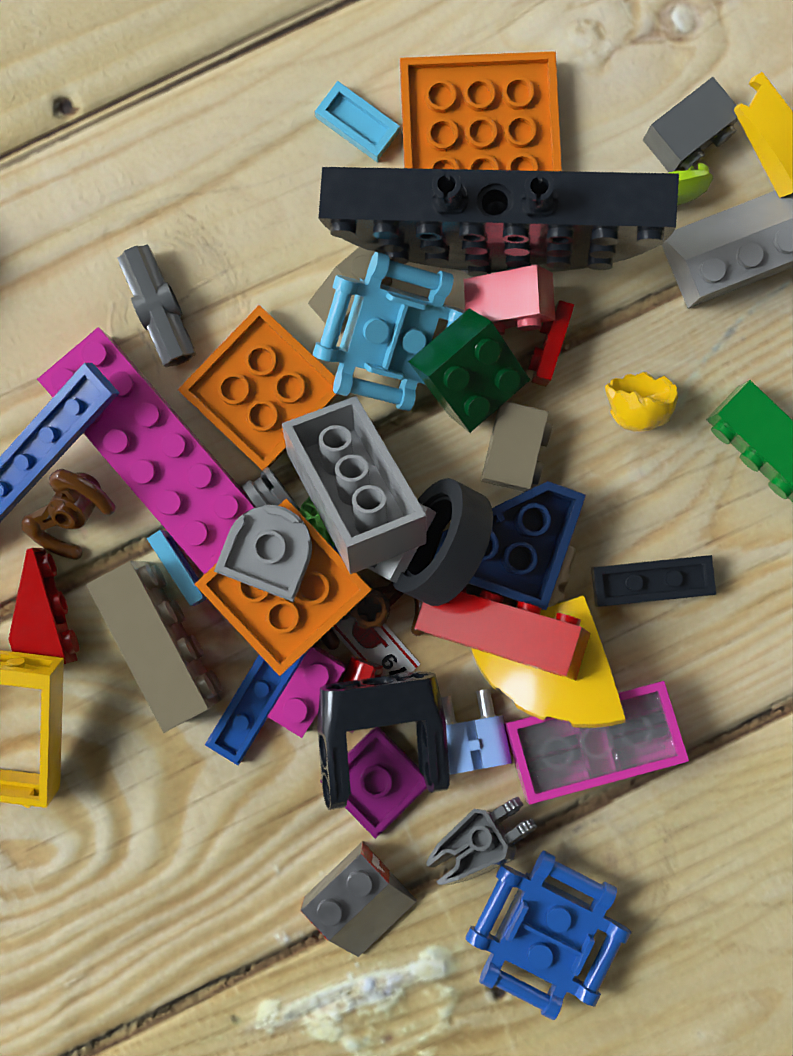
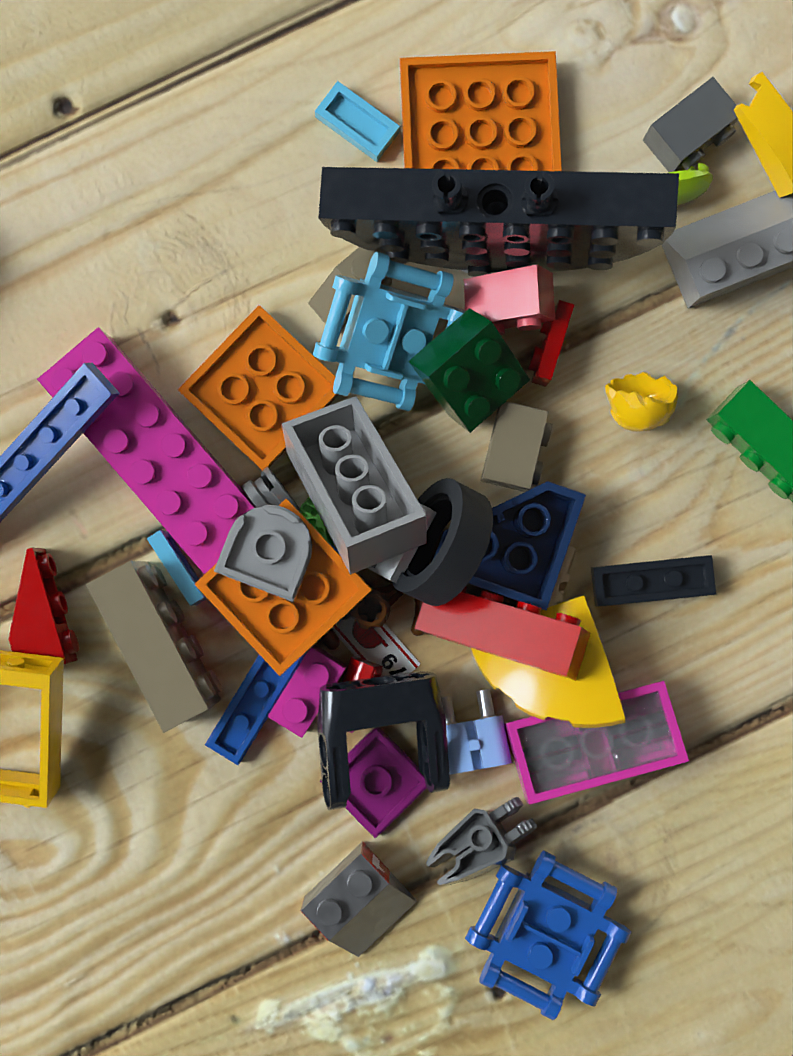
reddish brown piece [21,469,116,560] -> none
dark grey piece [117,245,196,368] -> none

